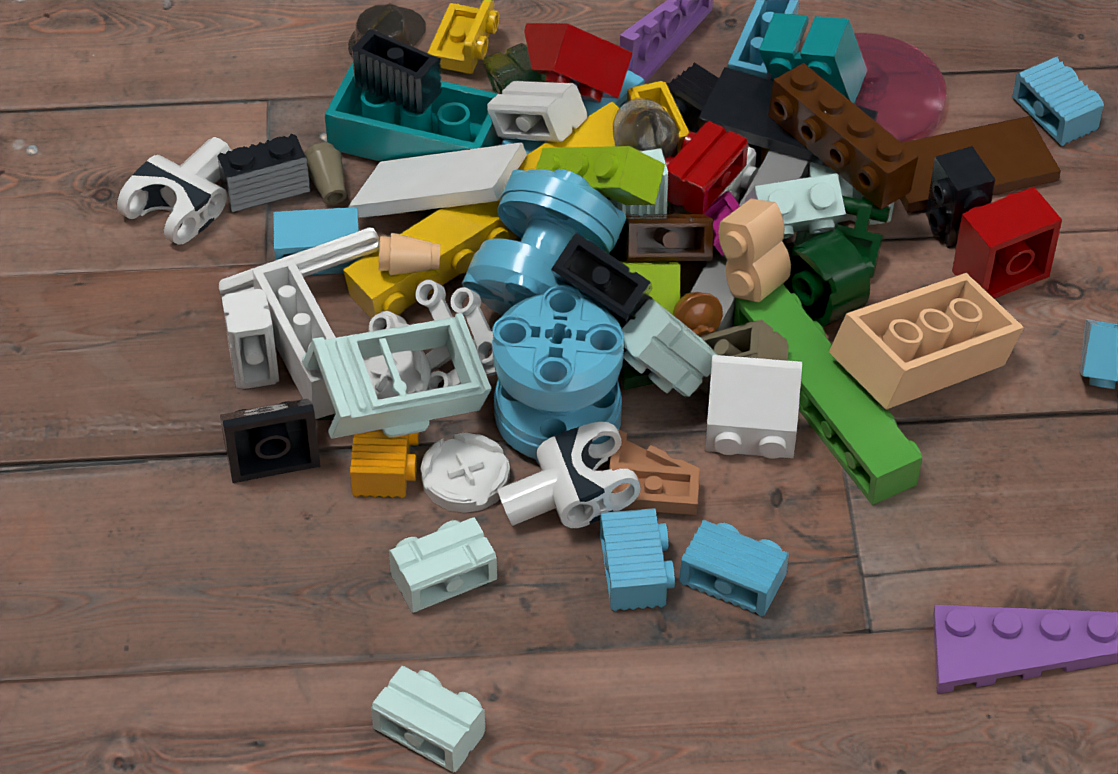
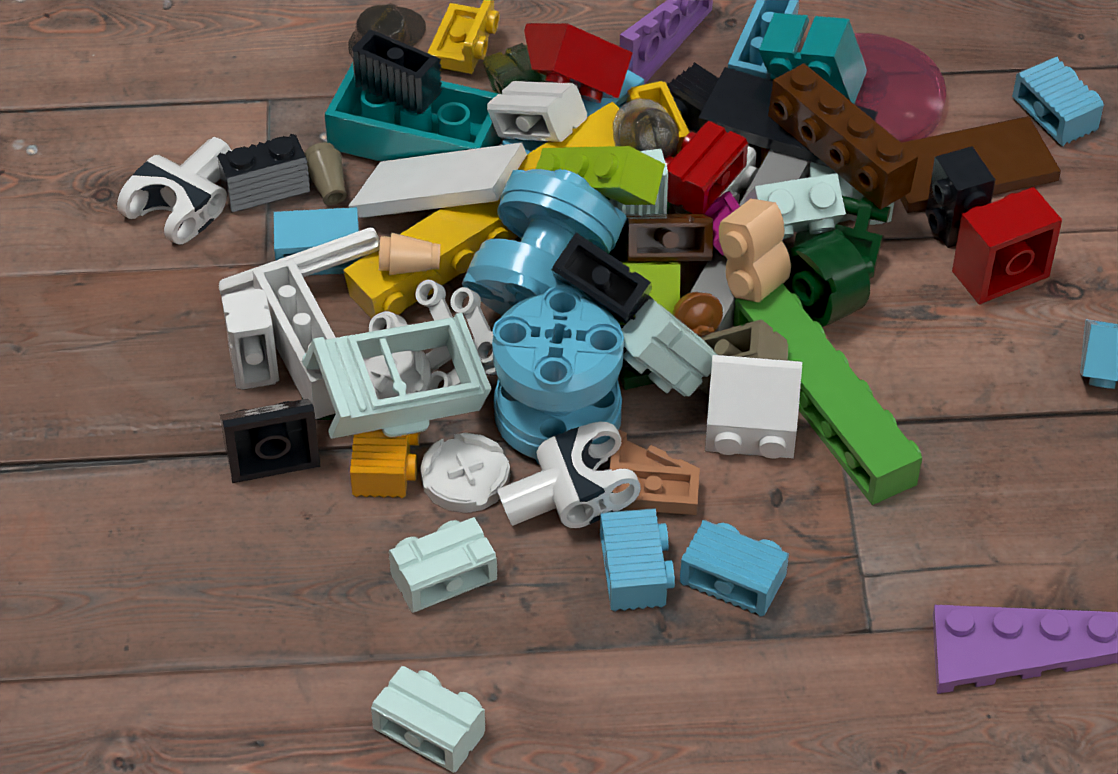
light nougat brick [829,273,1024,410] -> none

